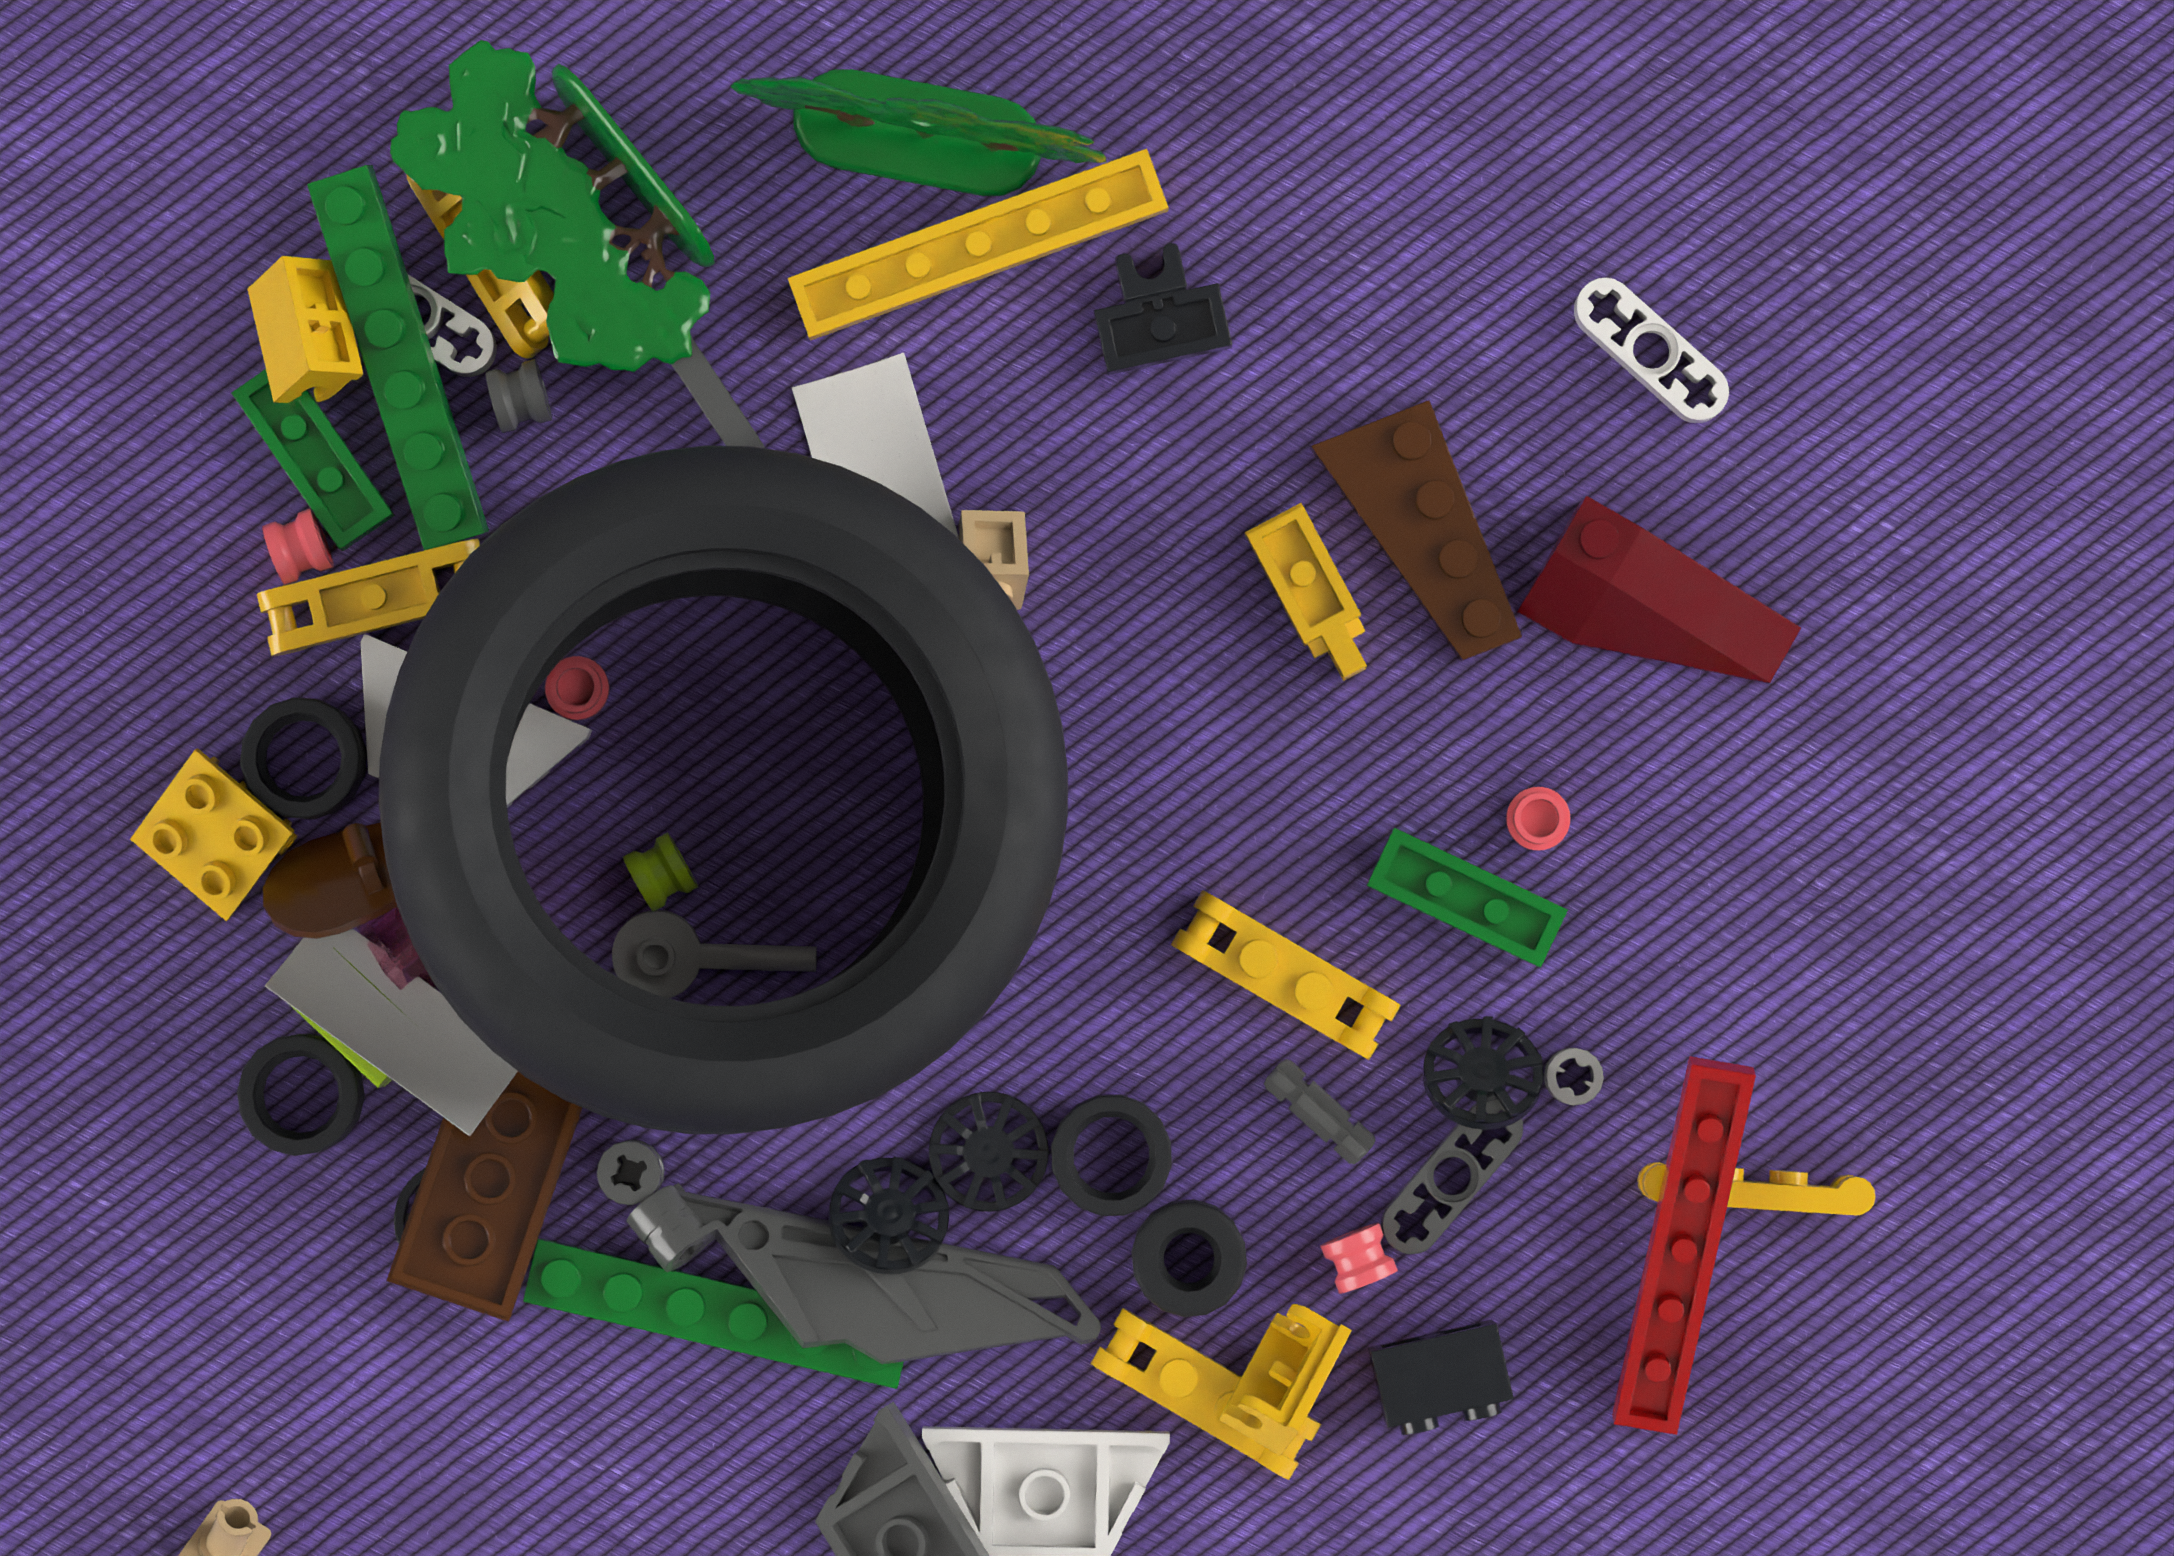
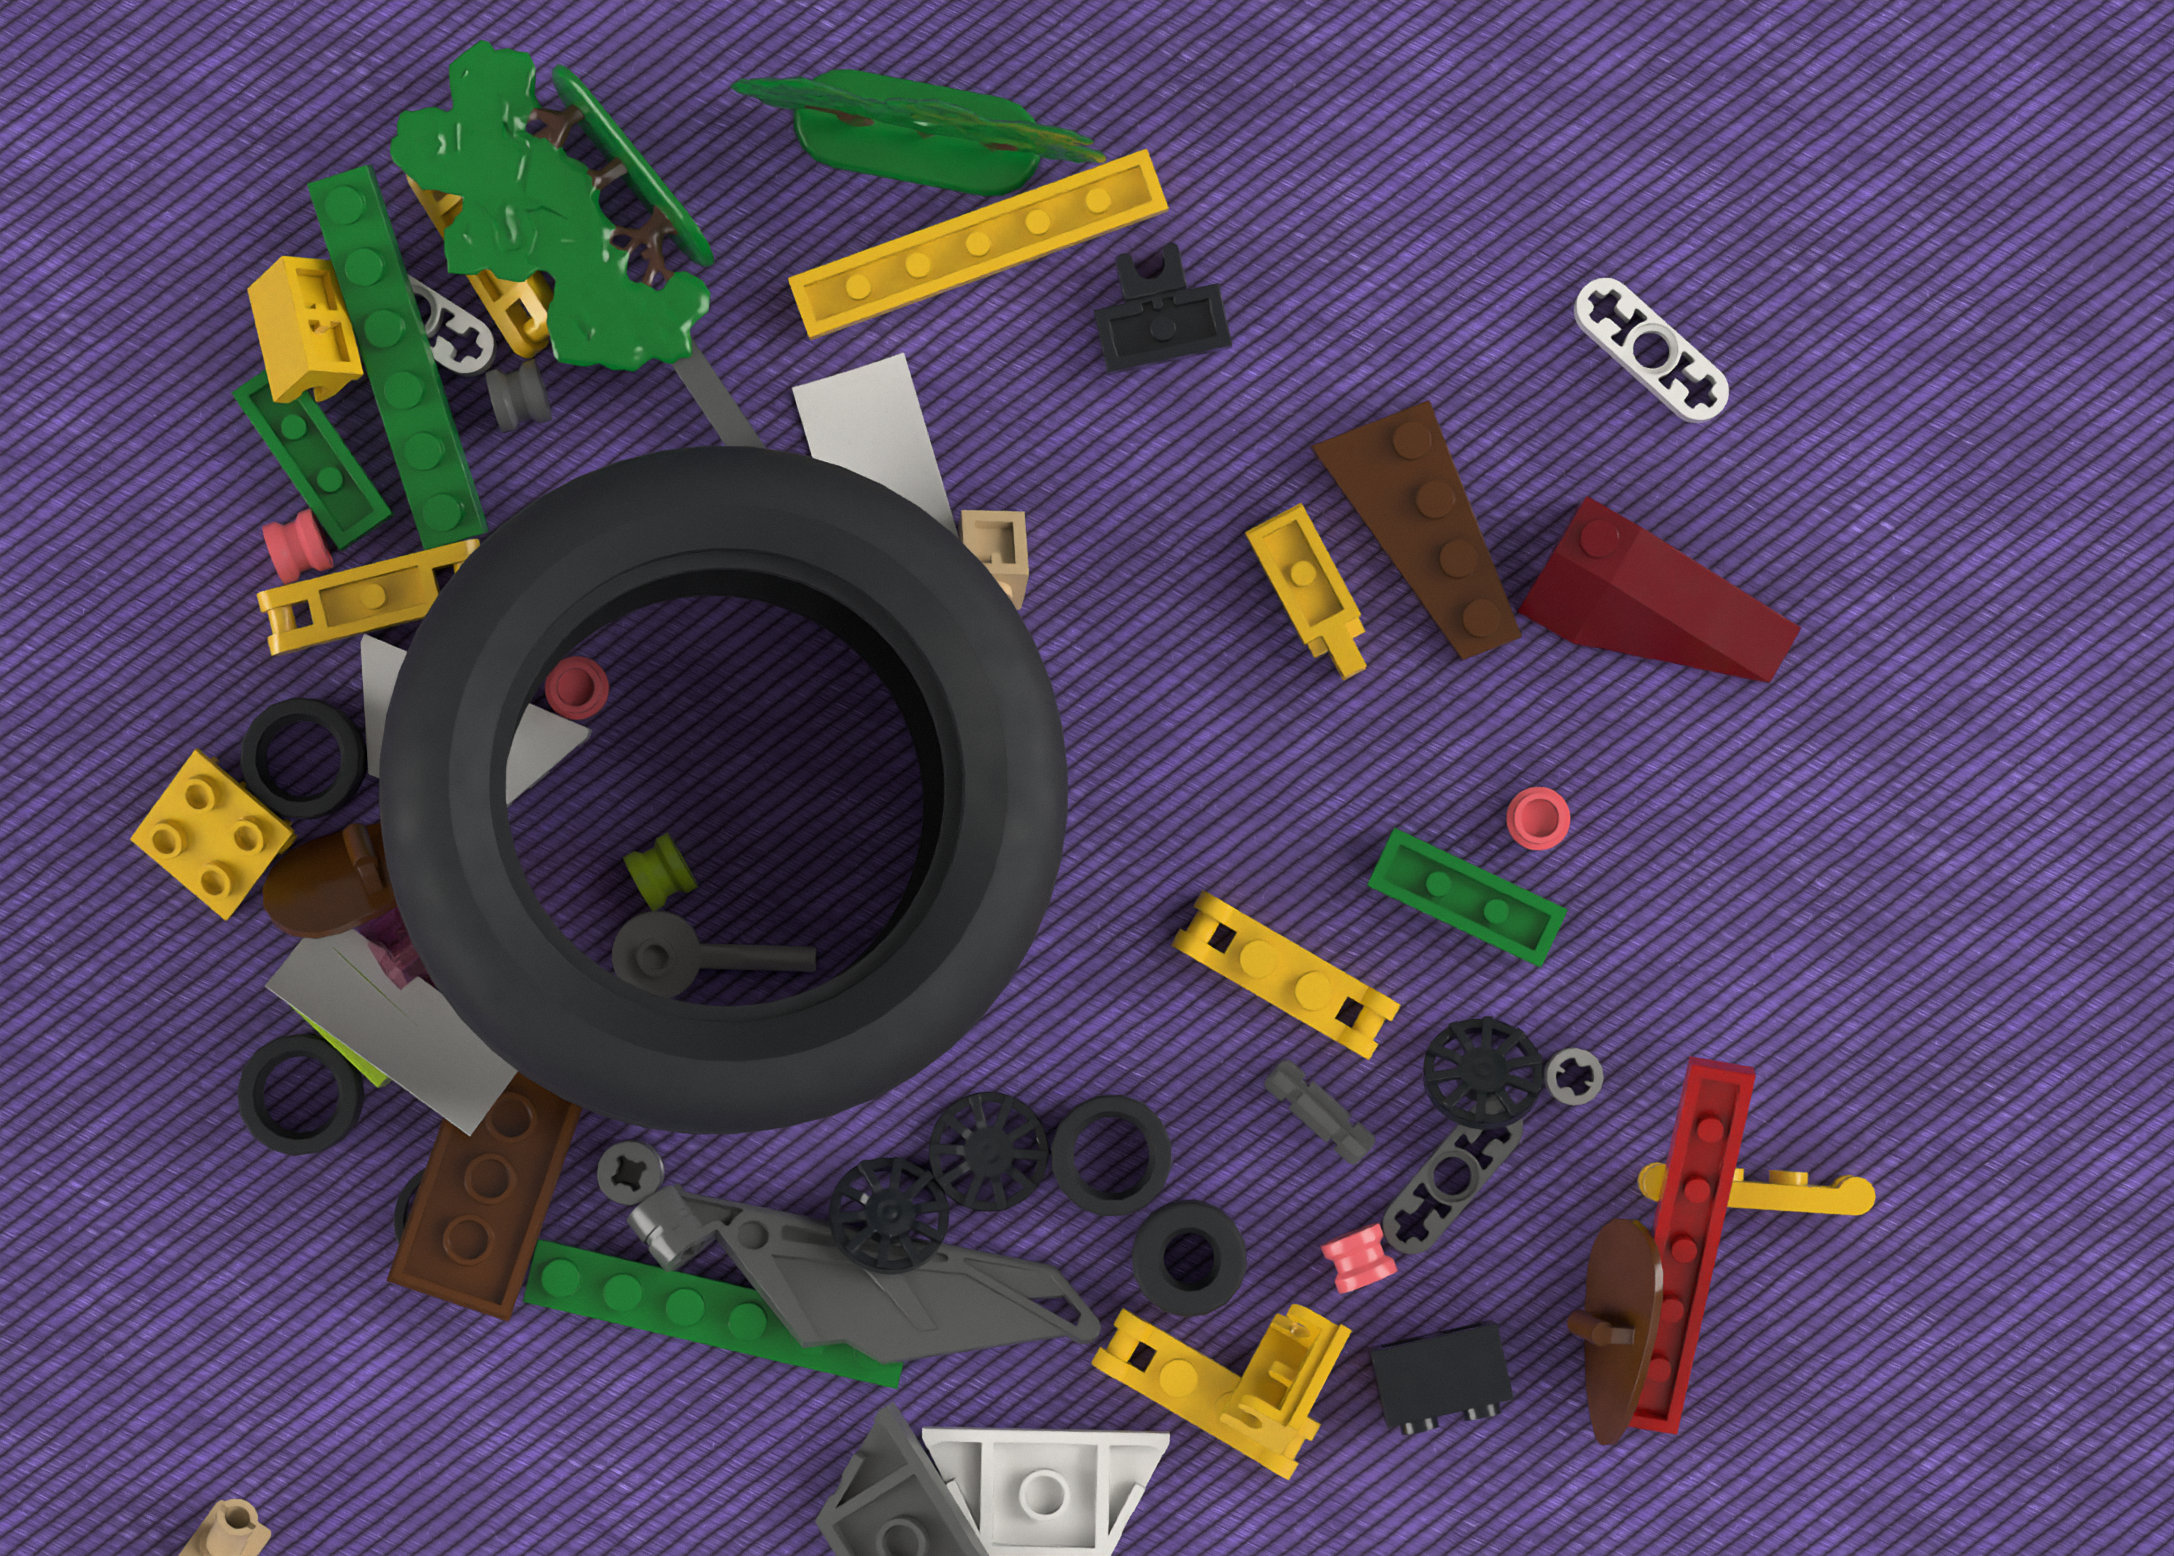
none -> reddish brown shield [1567,1218,1663,1445]

